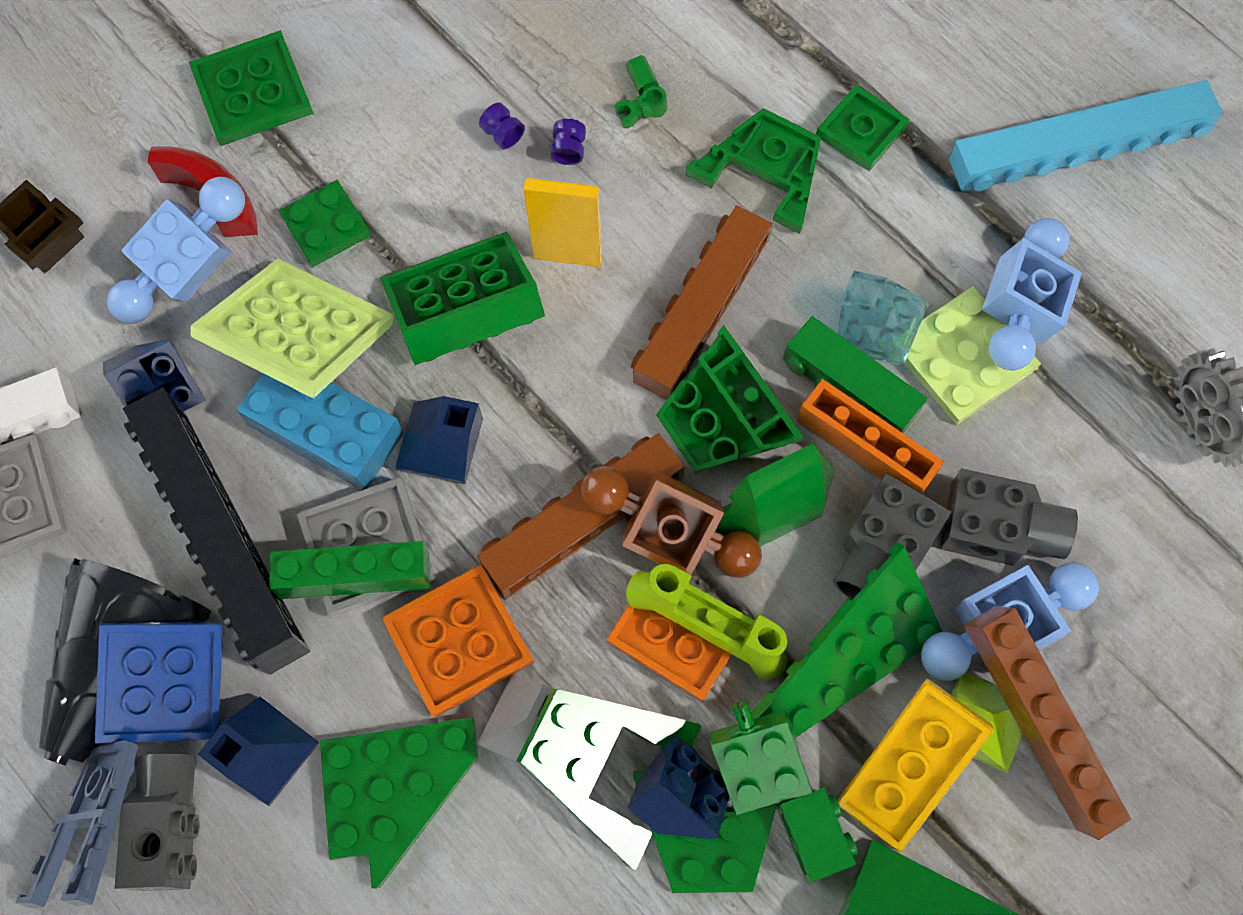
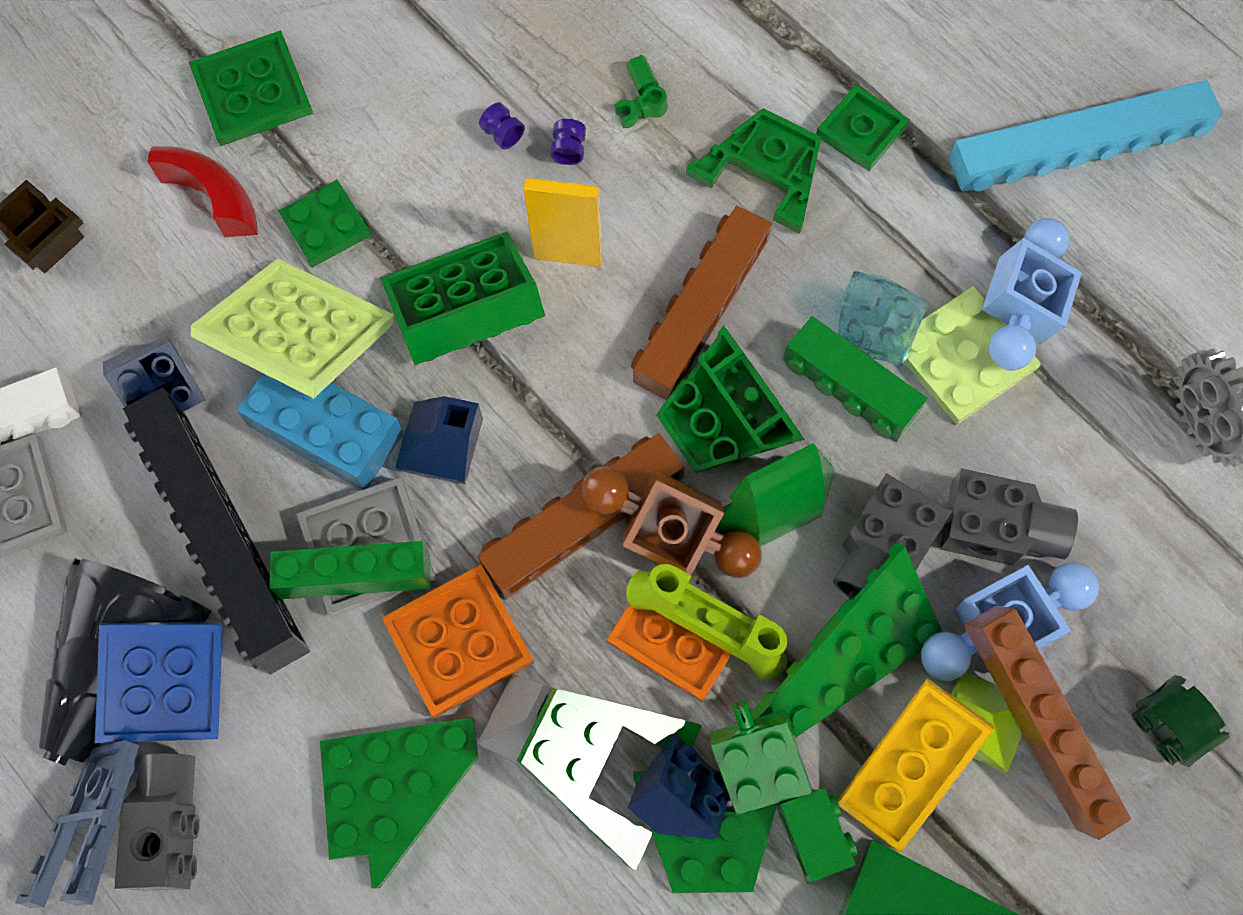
light blue brick [107,177,245,324] -> none
dark blue slope [198,697,320,806] -> none
orange brick [797,379,945,494] -> none
none -> dark green brick [1131,675,1230,767]

